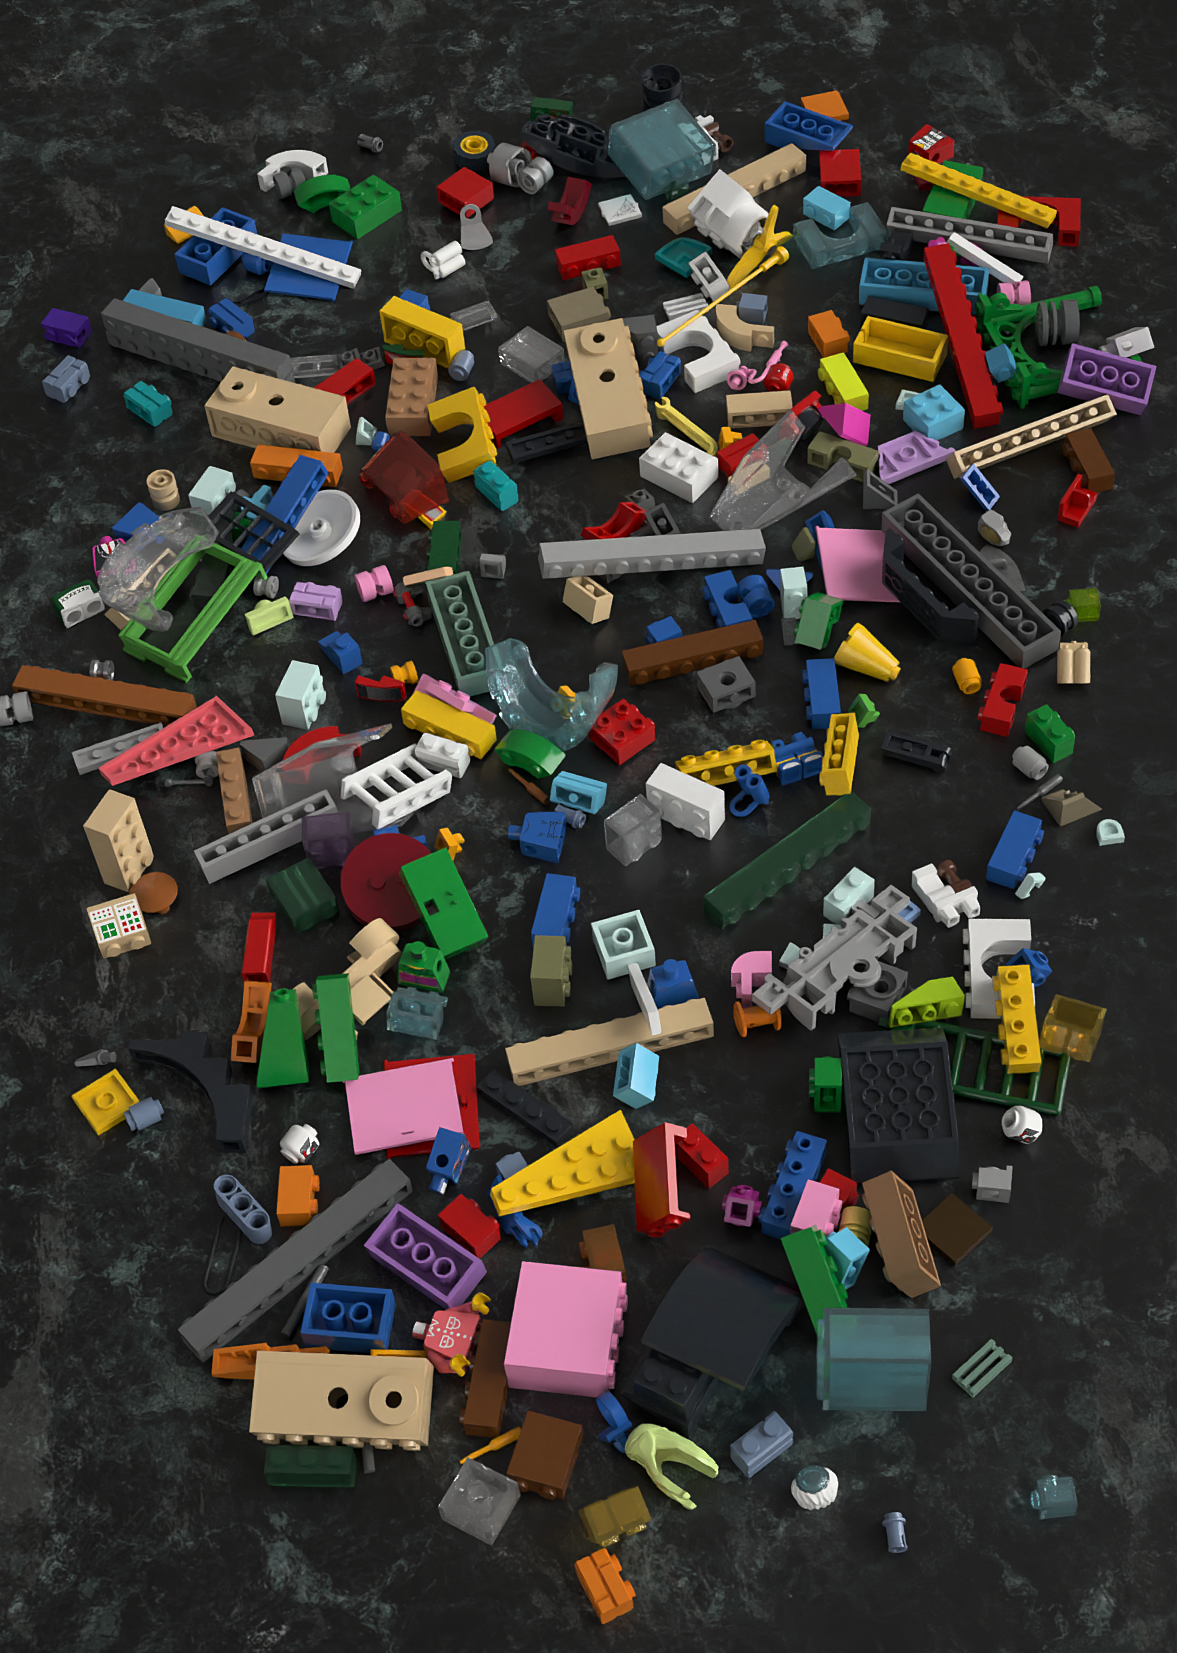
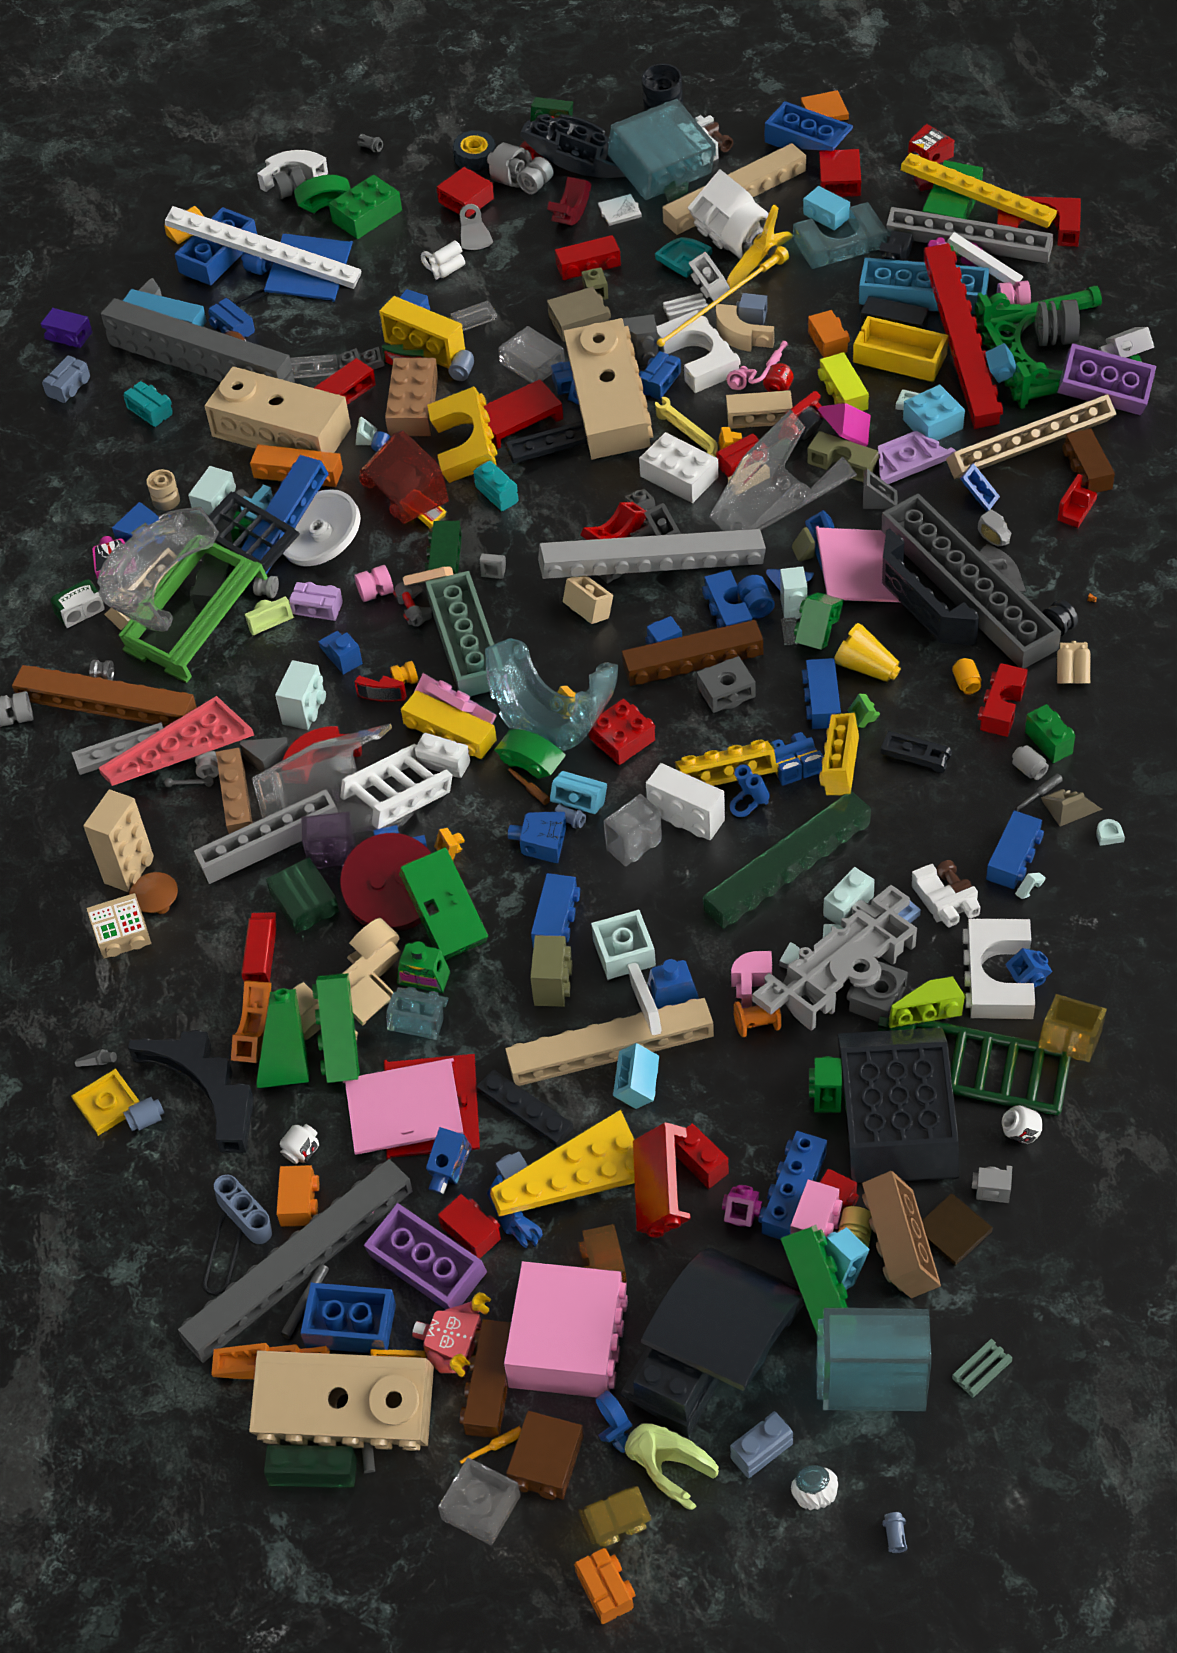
yellow brick [992,965,1041,1074] -> none
clear light blue brick [1031,1475,1078,1519] -> none
clear neon green brick [1065,588,1101,622] -> none

